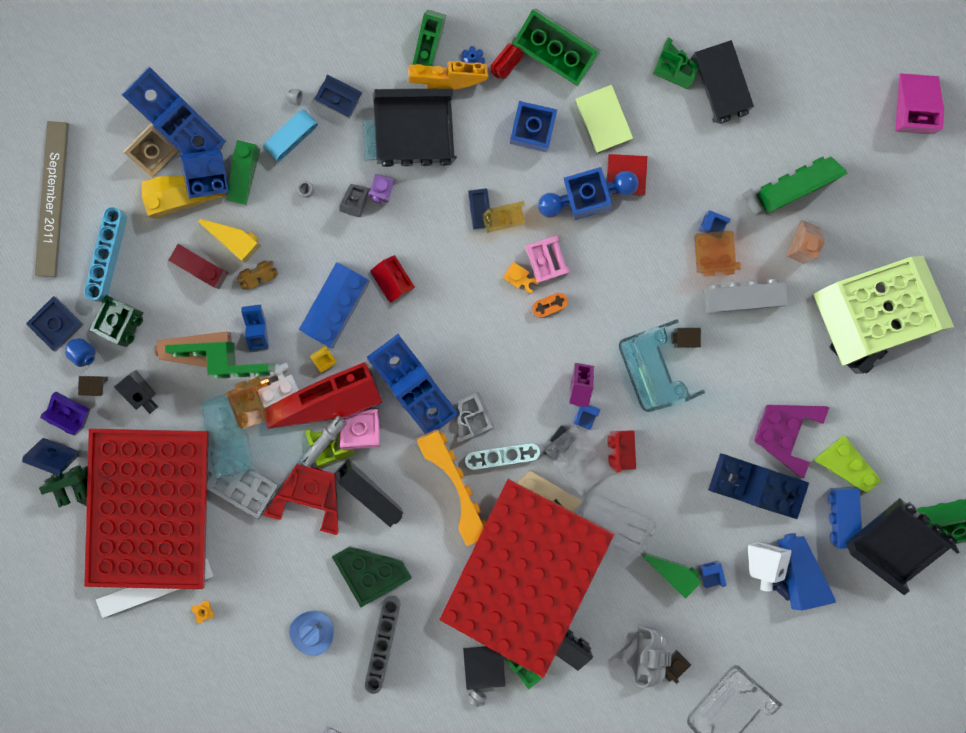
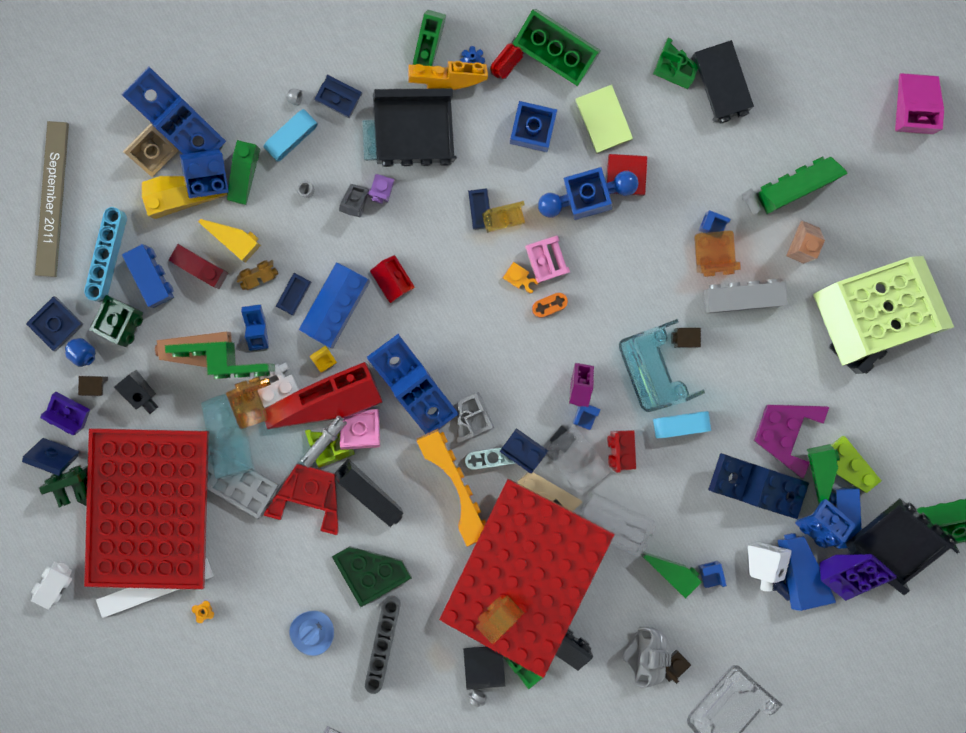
none -> white brick [30,561,72,610]
none -> blue brick [122,244,174,308]
none -> dark blue tile [275,273,312,316]
none -> clear yellow brick [476,595,524,644]
none -> dark blue plate [499,428,548,474]
none -> medium azure beam [653,411,711,438]
none -> blue bracket [795,499,856,548]
none -> green slope [807,444,840,504]
none -> dark purple slope [819,555,897,601]

